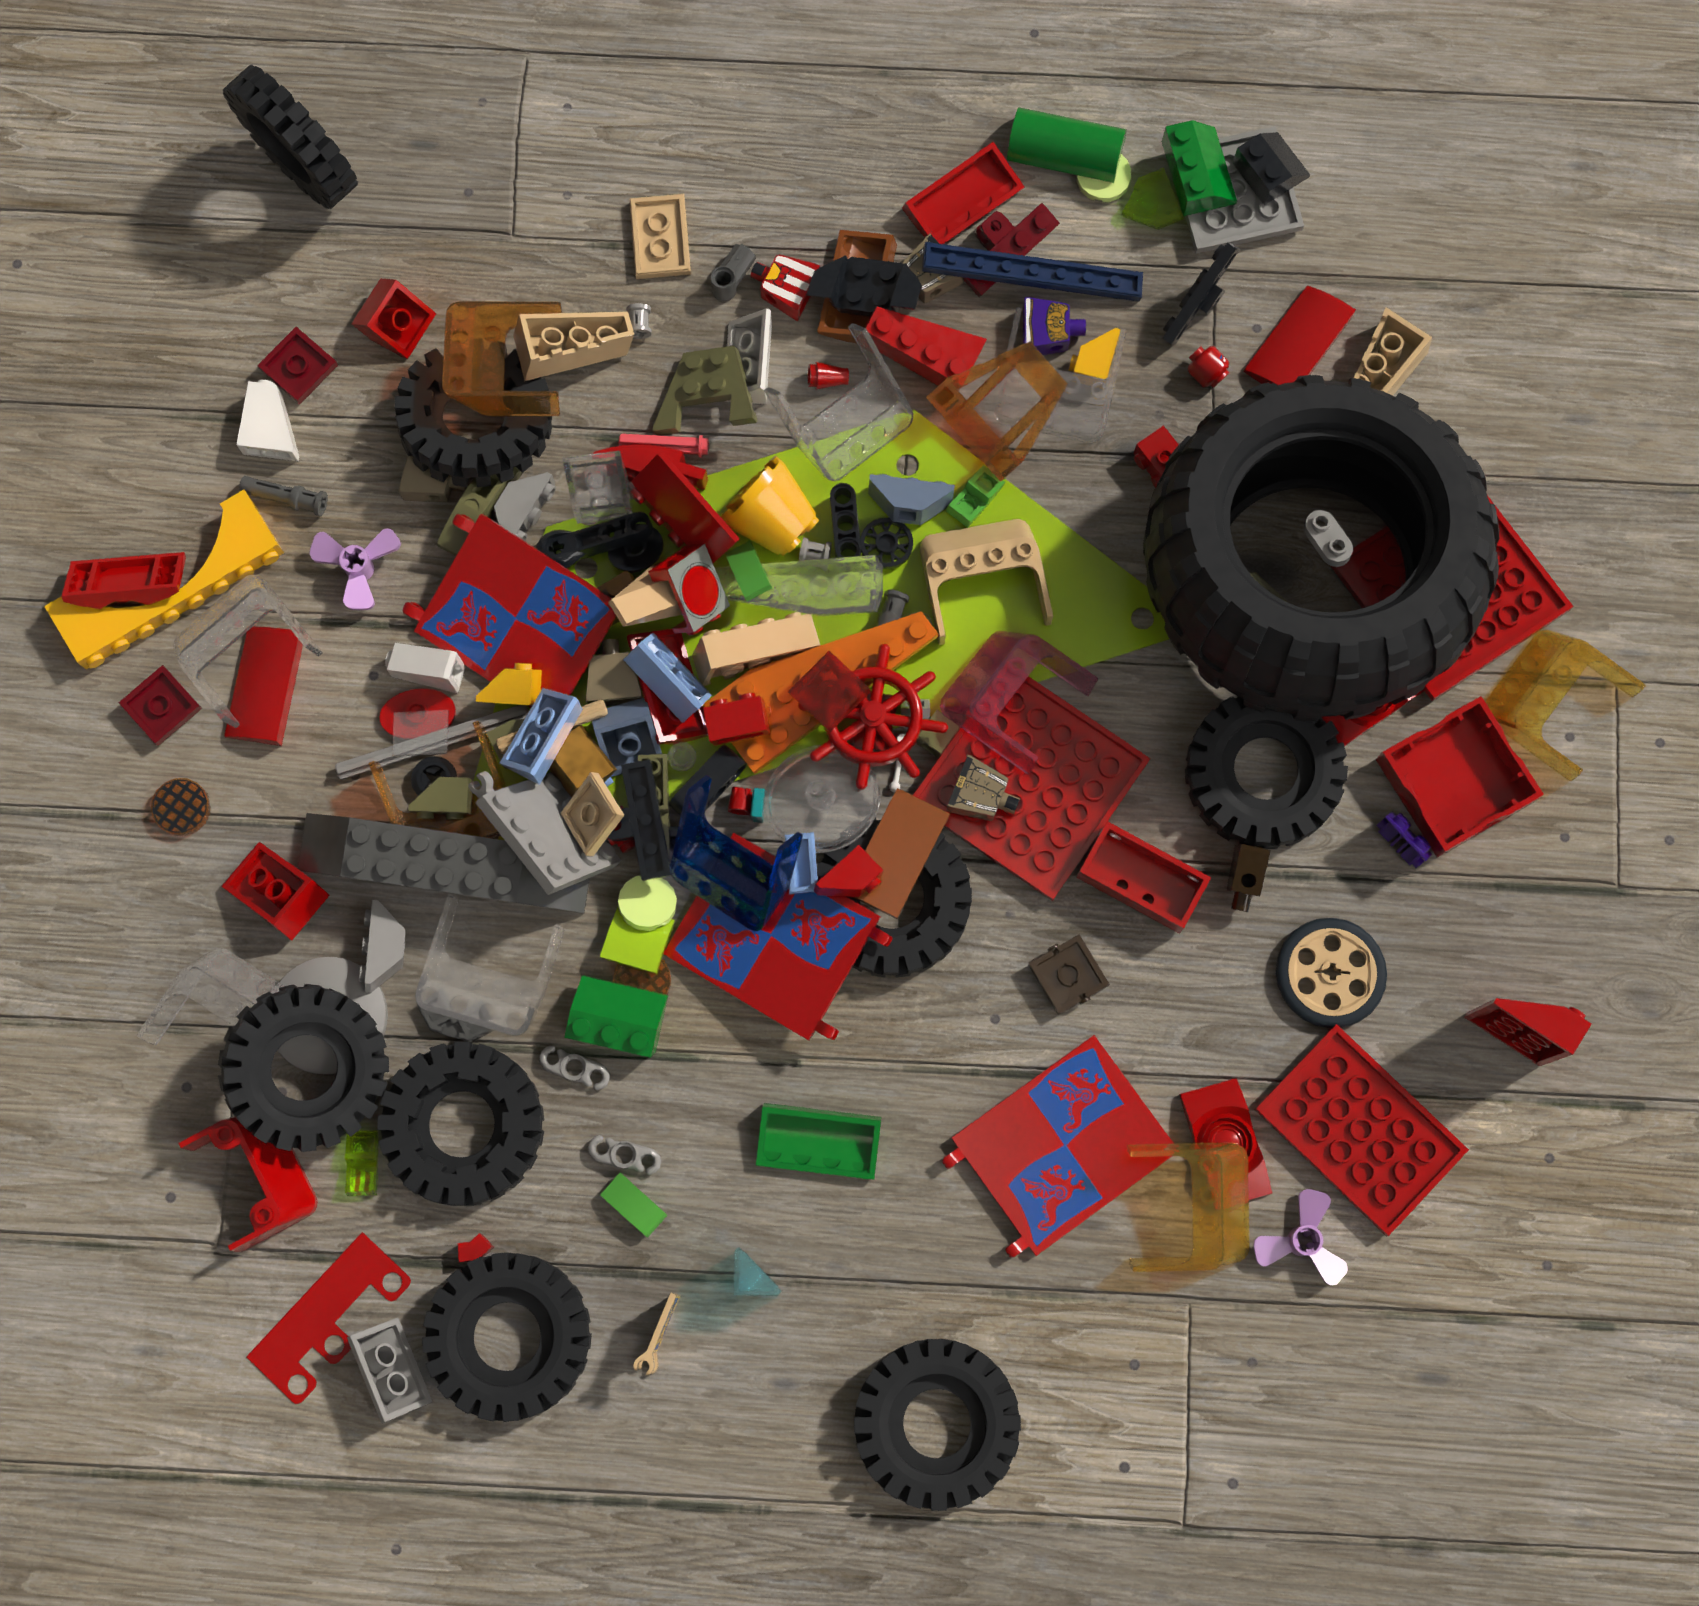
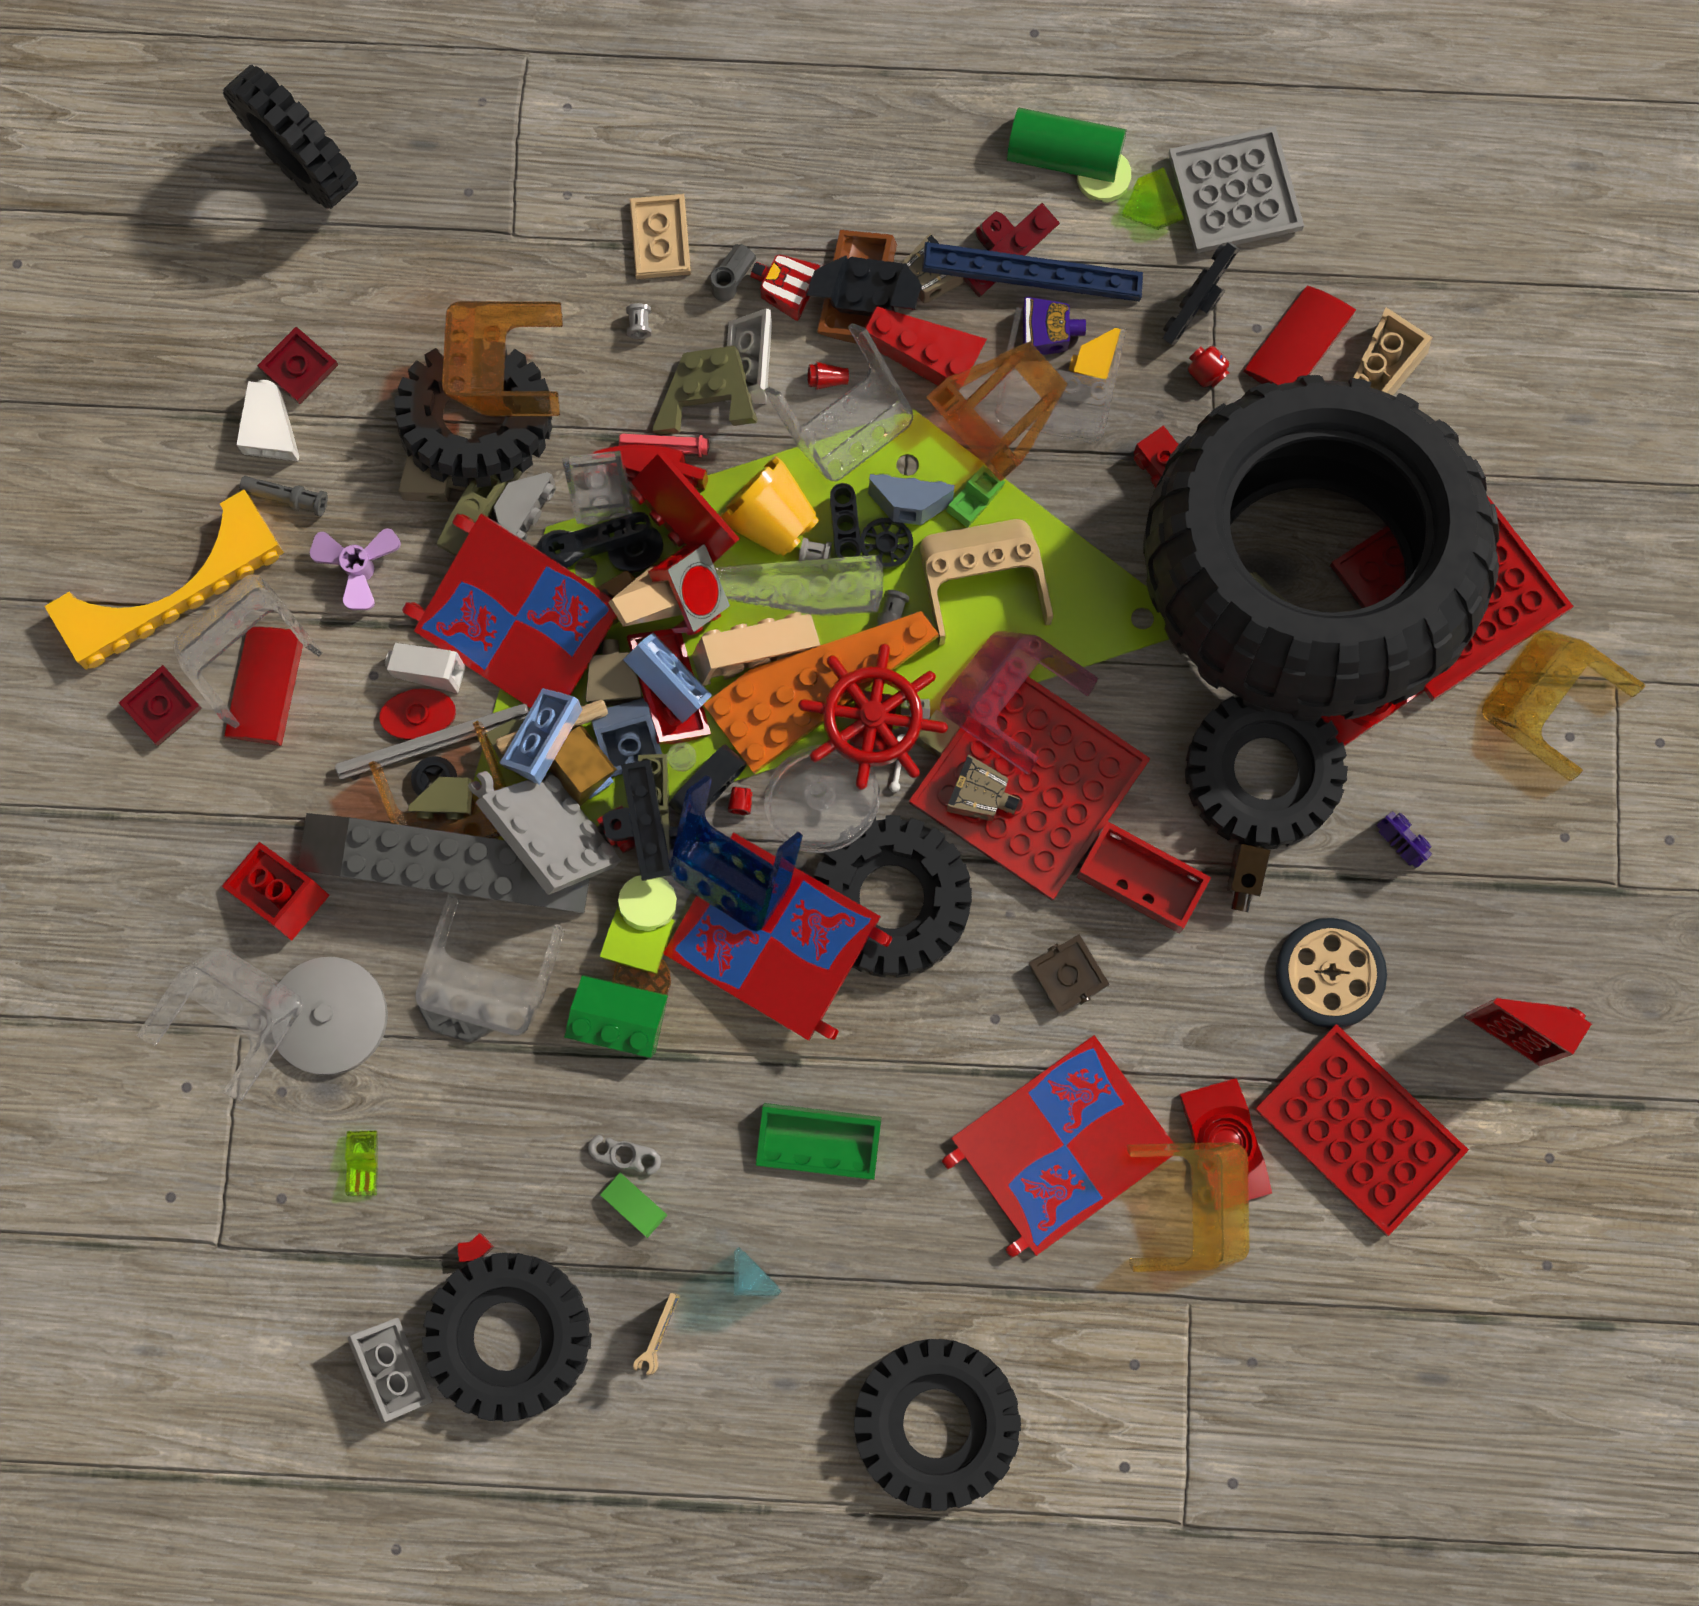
red slope [61,552,186,609] -> none
tile [151,778,211,836] -> none
red windscreen [178,1116,318,1252] -> none
black tyre [218,984,389,1152] -> none
red piece [247,1232,411,1404] -> none
red slope [351,278,437,359] -> none
light grey slope [359,900,406,993] -> none
black tyre [377,1042,545,1207] -> none
clear window [392,710,449,757] -> none
yellow slope [476,663,542,705] -> none
tan wedge [513,312,634,381] -> none
light grey piece [539,1045,610,1091] -> none
tan tile [560,772,624,856] -> none
red brick [703,693,771,746] -> none
bright green slope [725,540,772,602] -> none
teal tile [751,788,766,823] -> none
light blue tile [785,832,818,894] -> none
clear red tile [788,651,871,733] -> none
red slope [814,845,884,897] -> none
dark orange tile [853,788,950,919] -> none
red slope [902,142,1025,244] -> none
green slope [1161,120,1237,216] -> none
black slope [1233,132,1310,206] -> none
lavender piece [1253,1189,1347,1285] -> none
light grey plate [1304,510,1353,567] -> none
red tile [1376,696,1544,857] -> none

